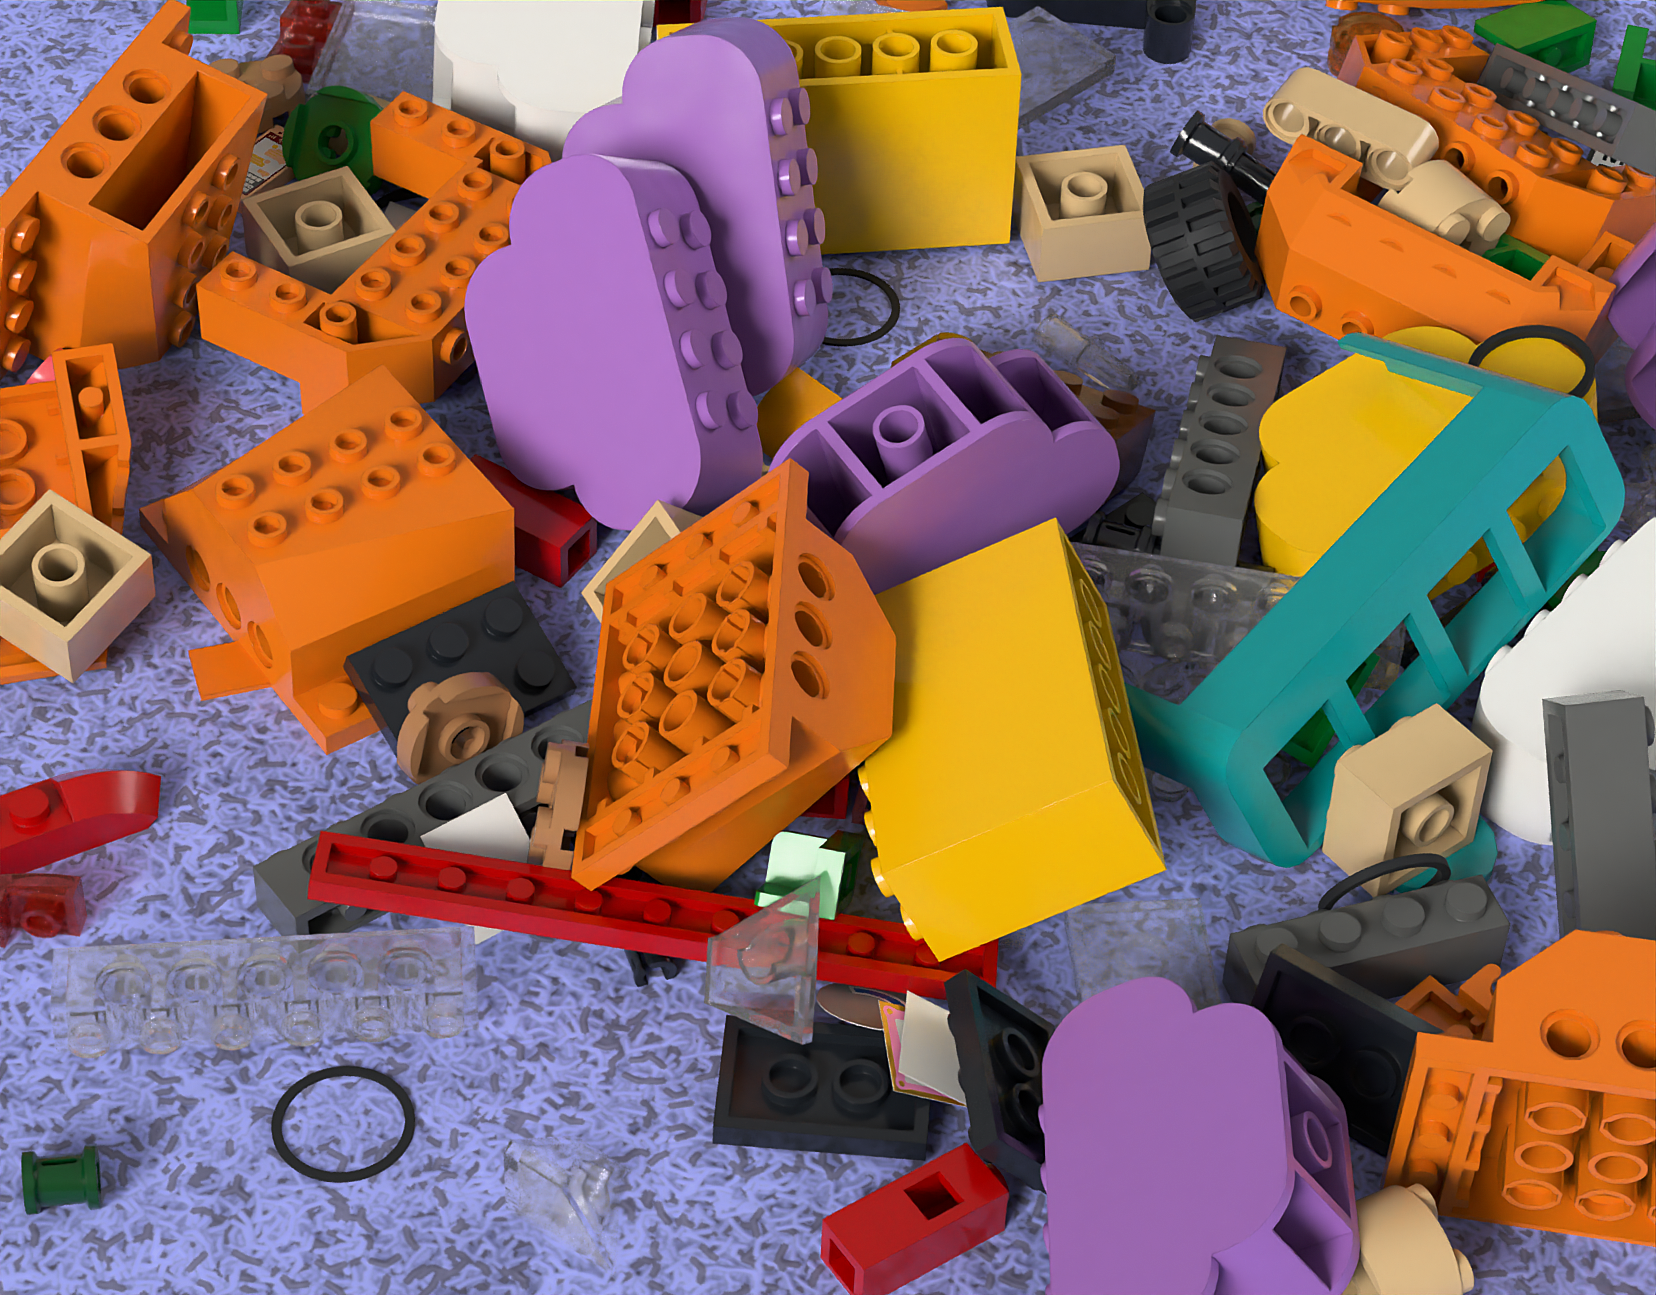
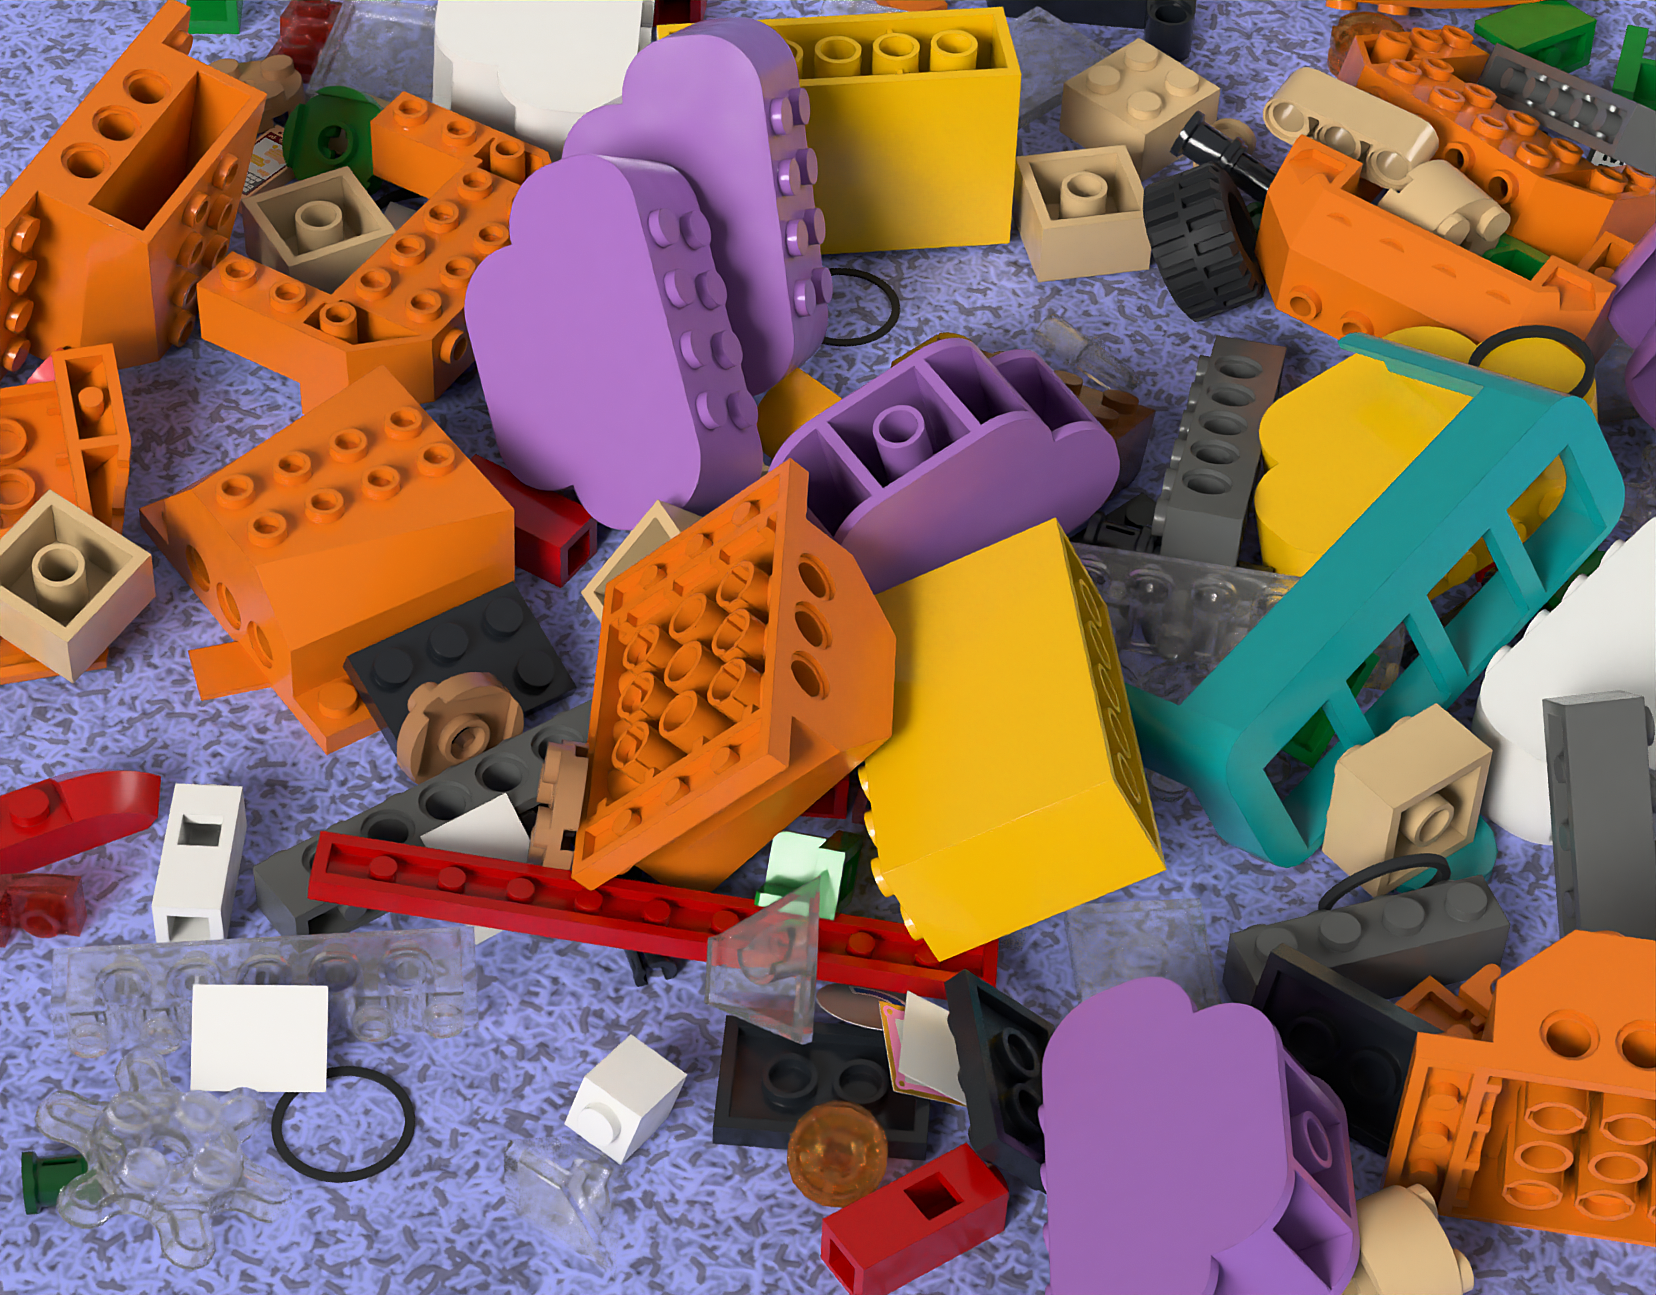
none -> clear plate [34,1047,293,1270]
none -> white brick [151,783,247,949]
none -> white sticker [190,984,328,1092]
none -> white brick [564,1034,687,1165]
none -> clear orange wheel [787,1100,888,1208]
none -> tan brick [1059,38,1221,182]

